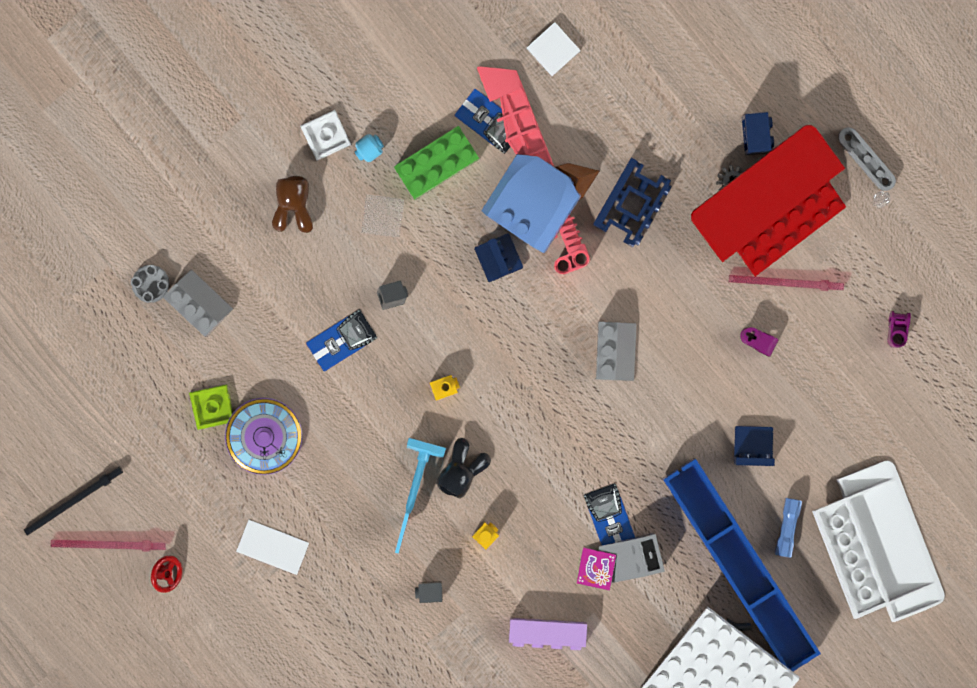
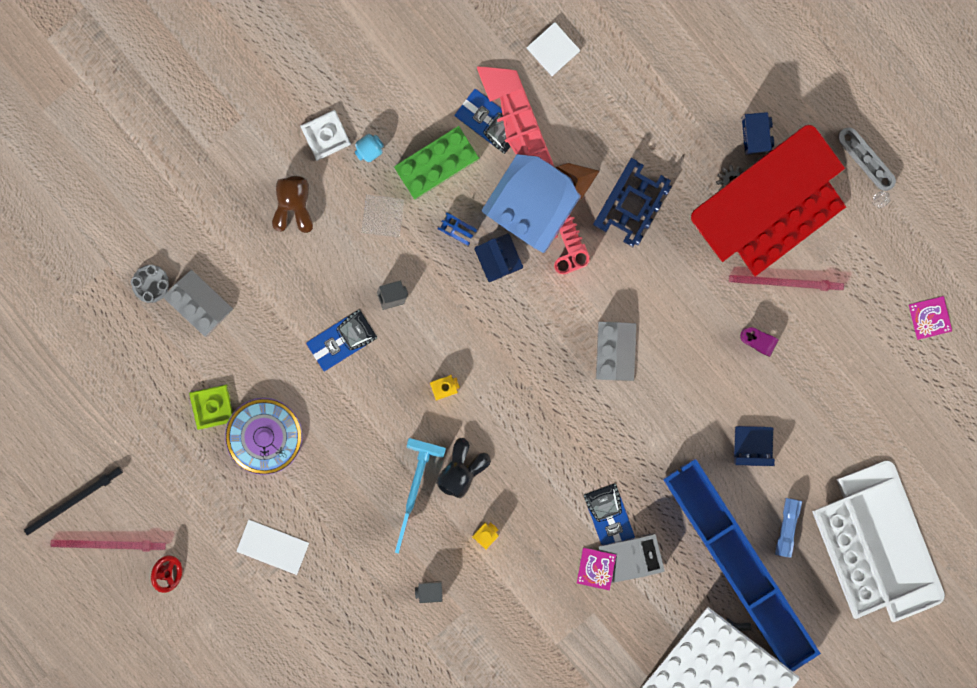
lavender brick [509,618,587,650] -> none
magenta piece [887,311,911,348] -> none
none -> blue arm [437,212,478,246]
none -> dark pink sticker [909,296,952,340]

